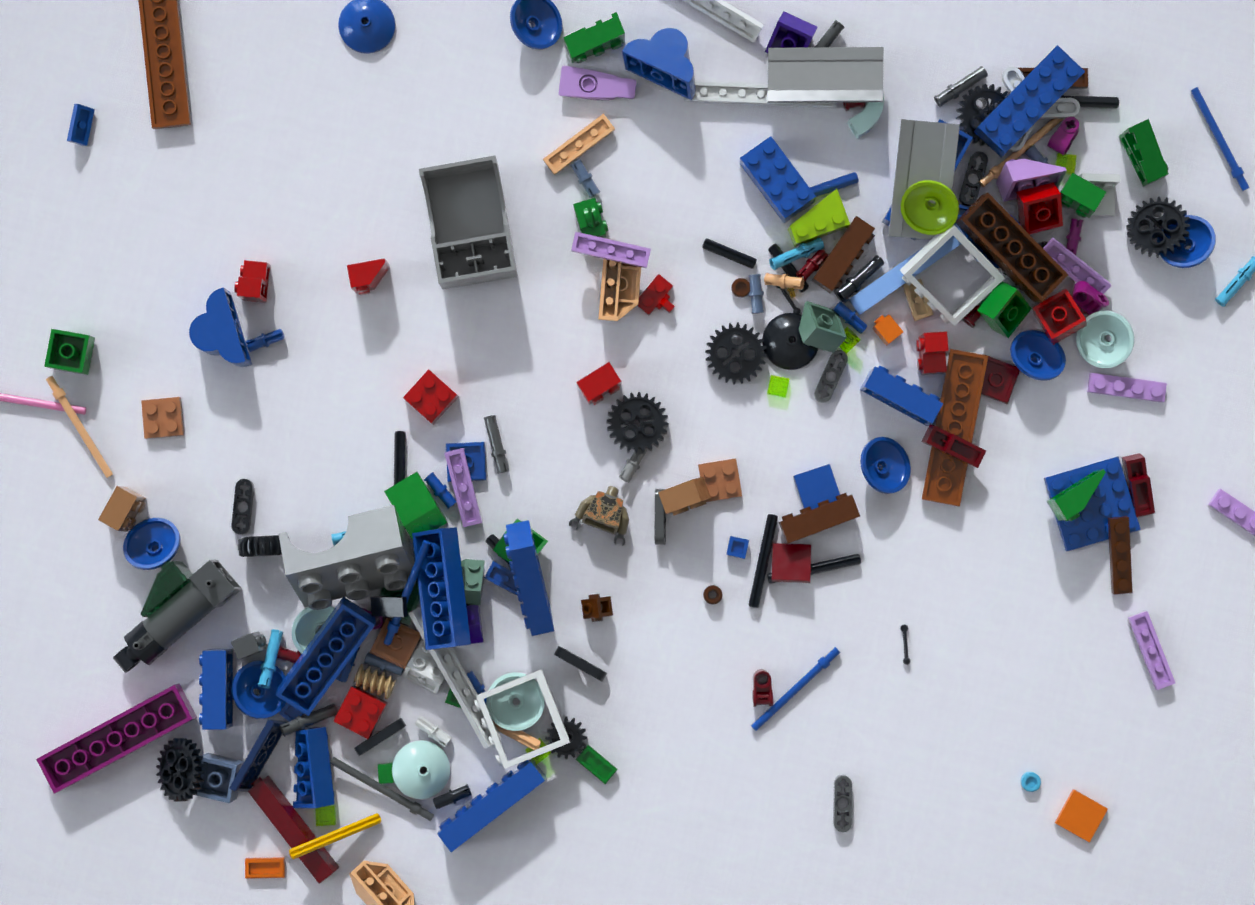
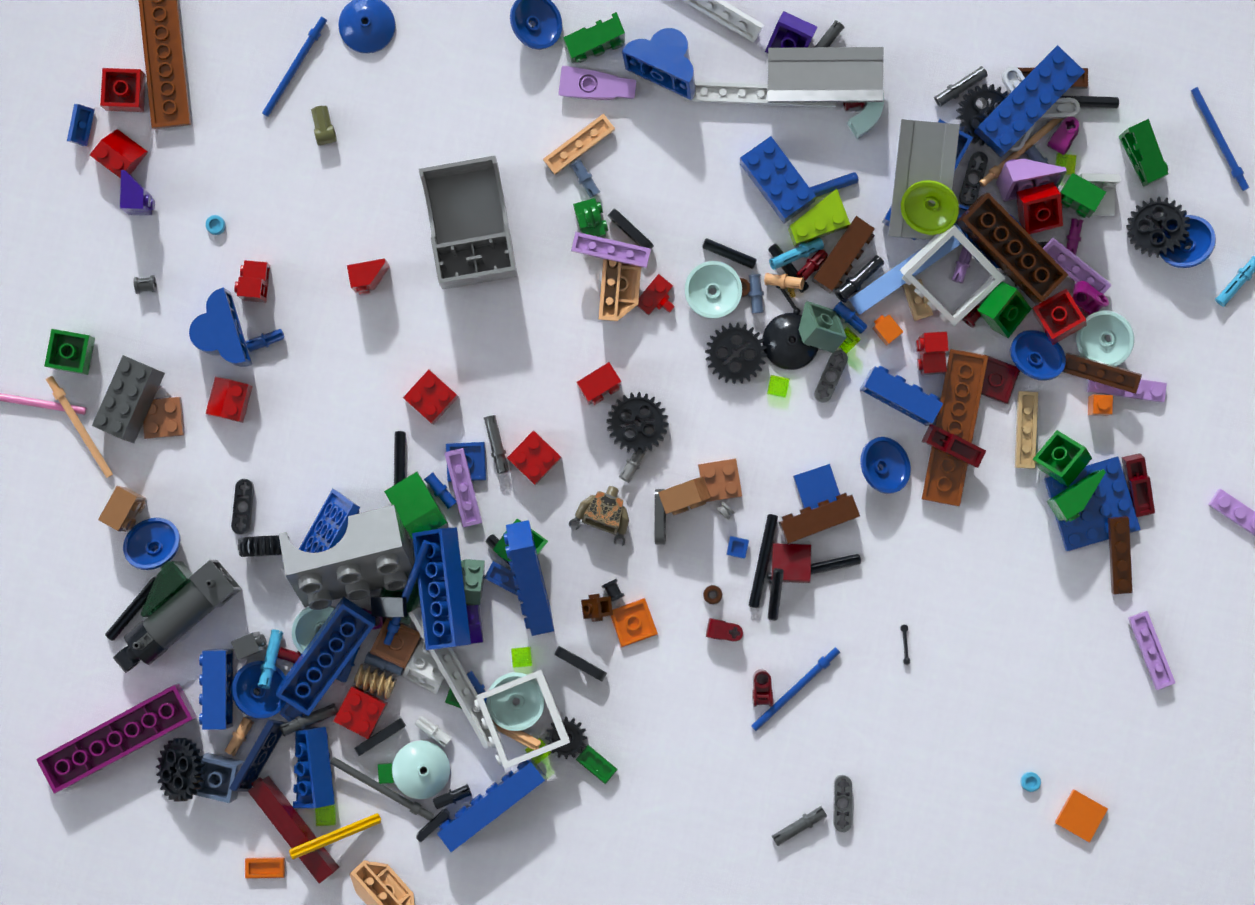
none -> red slope [90,129,148,179]
none -> dark grey brick [92,355,165,443]
none -> red brick [100,68,146,112]
none -> black axle [105,577,161,641]
none -> dark purple slope [120,170,155,215]
none -> dark grey bush [134,275,157,294]
none -> red slope [205,377,253,423]
none -> medium azure tile [206,215,226,235]
none -> light nougat pin [224,717,255,756]
none -> blue bar [262,16,327,117]
none -> blue plate [299,488,360,553]
none -> olive piece [311,106,337,146]
none -> black tile [416,808,450,843]
none -> red brick [507,430,562,485]
none -> clear neon green tile [511,647,532,668]
none -> black bush [602,578,625,602]
none -> black beam [607,208,654,249]
none -> orange tile [611,598,658,647]
none -> light aqua dish [685,261,742,319]
none -> dark red piece [705,618,743,641]
none -> light grey bush [716,502,735,520]
none -> black axle [768,568,784,621]
none -> dark grey pin [771,806,827,846]
none -> lavender axle [951,246,972,283]
none -> tan plate [1015,391,1038,469]
none -> green brick [1033,430,1092,487]
none -> reddish brown plate [1062,352,1142,394]
none -> orange brick [1088,394,1113,416]

